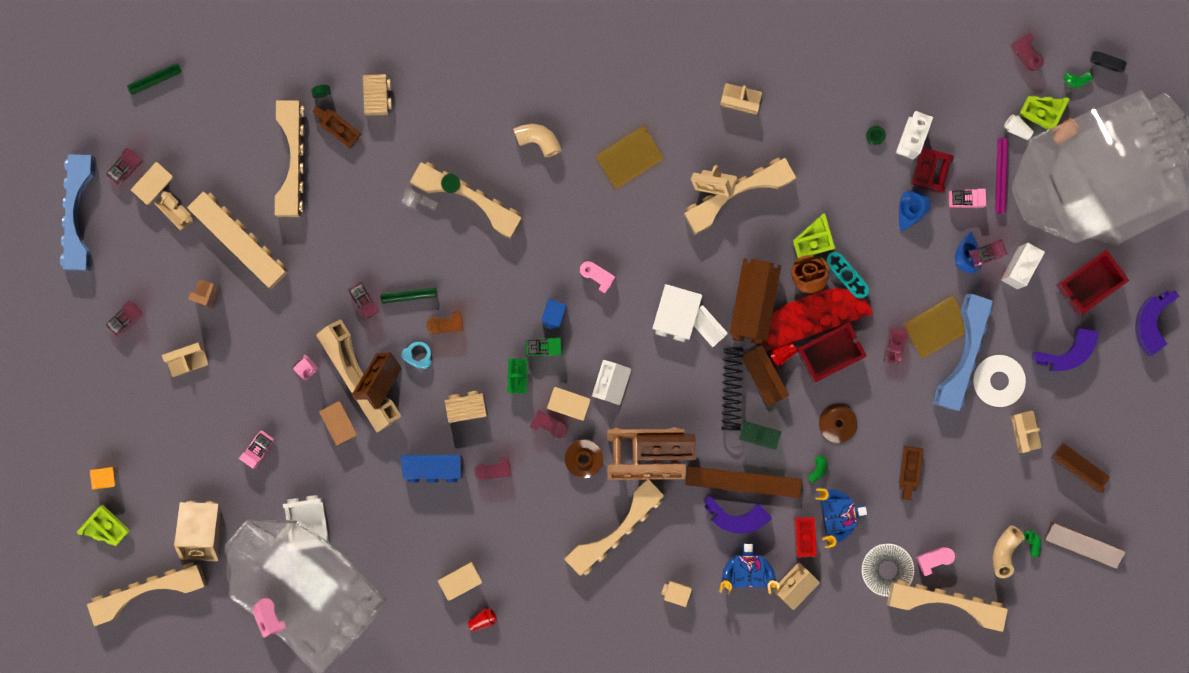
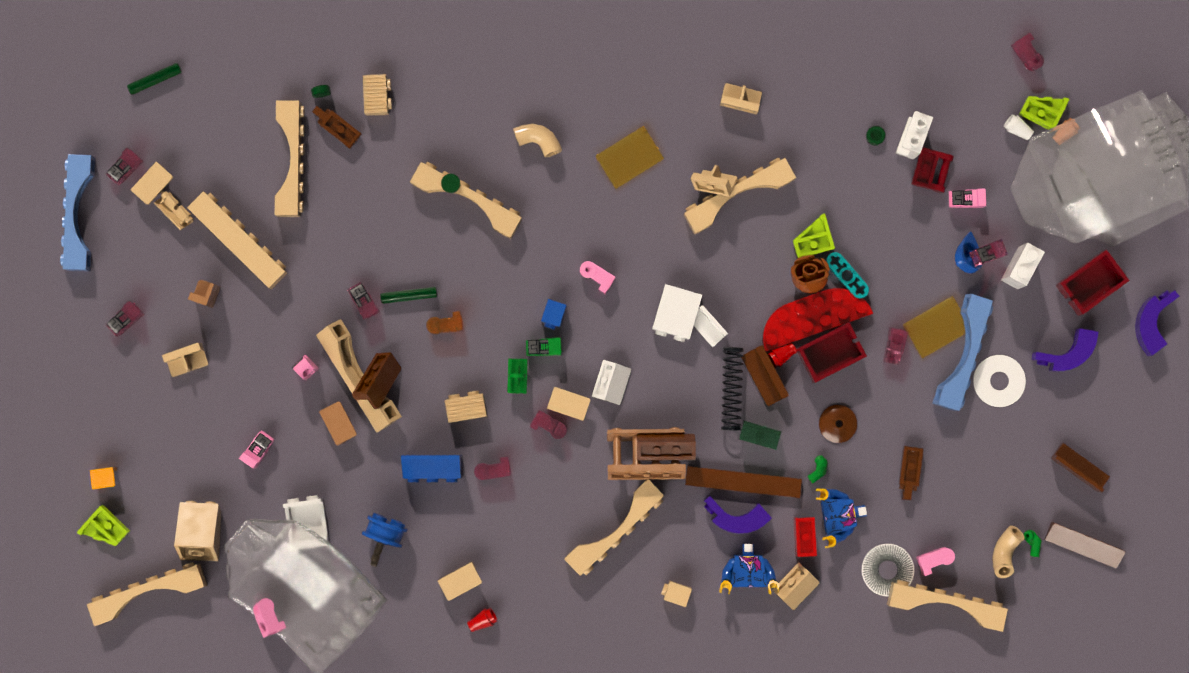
medium azure piece [401,342,432,369] -> none
clear bar [402,187,439,211] -> none
reddish brown dish [565,440,603,478] -> none
reddish brown brick [729,258,782,345] -> none
blue piece [899,190,931,231] -> none
magenta axle [995,138,1008,214] -> none
tan panel [1010,411,1042,453] -> none
green arm [1063,72,1093,88] -> none
black beam [1090,51,1127,73] -> none
none -> blue wheel [362,513,408,567]

